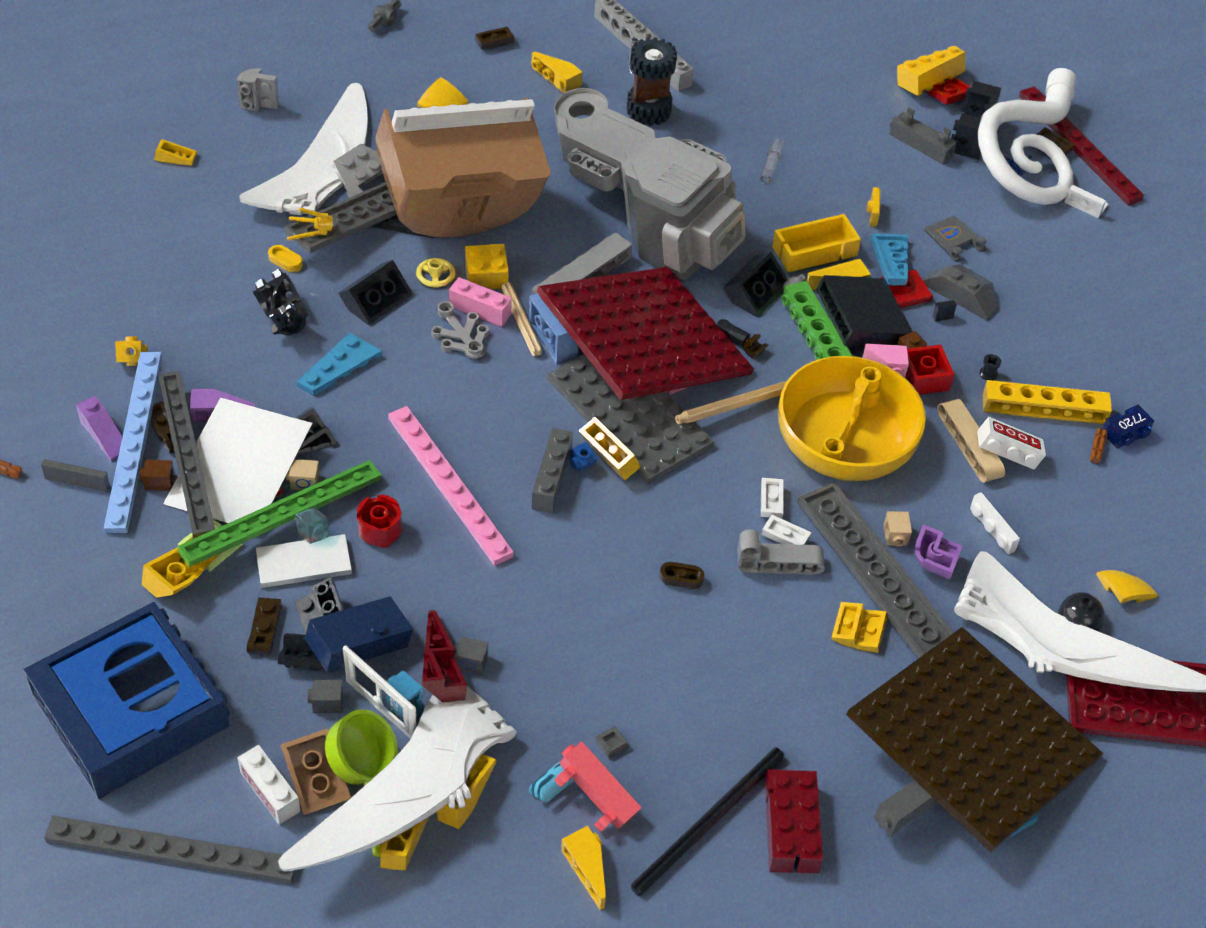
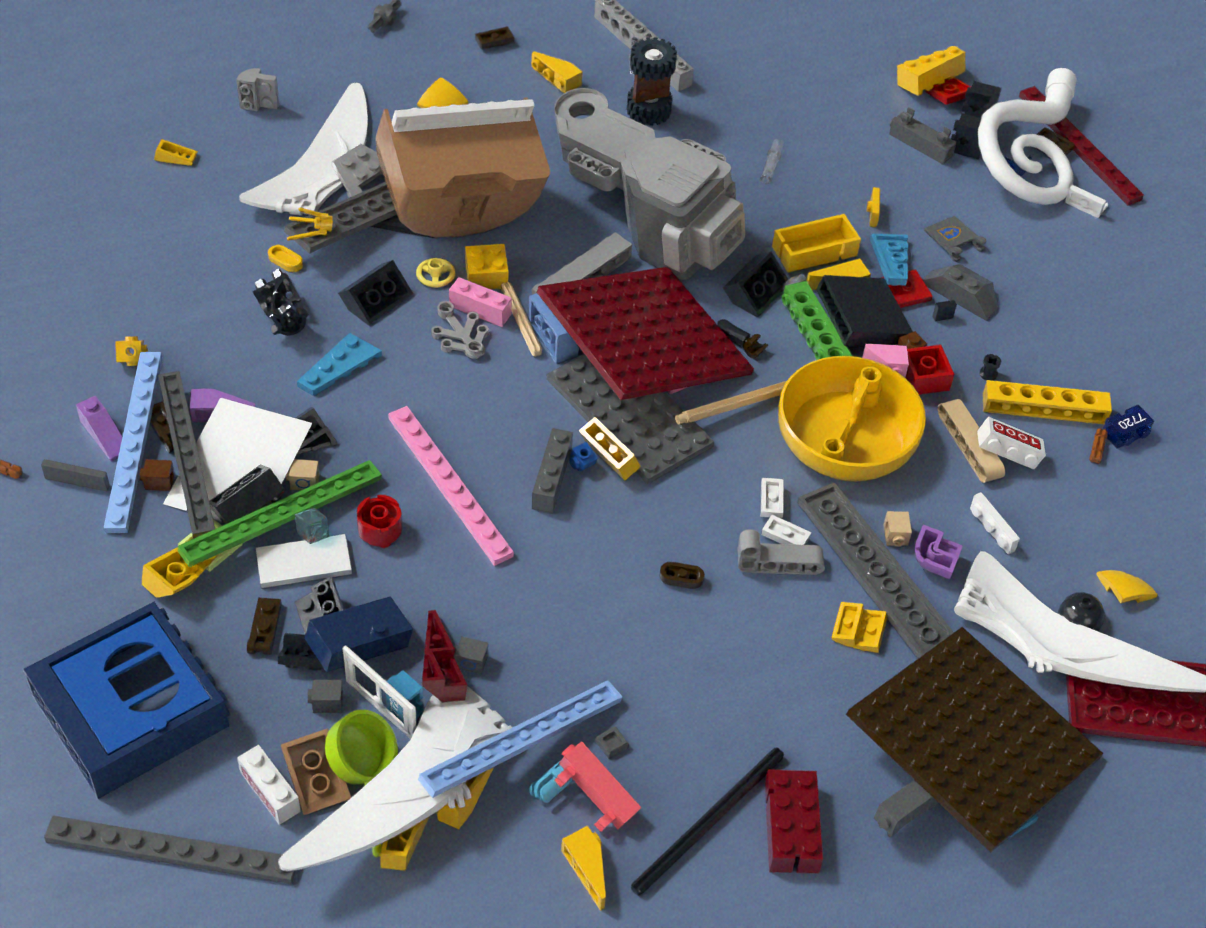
none -> black slope [209,464,285,525]
none -> light blue plate [418,680,623,798]

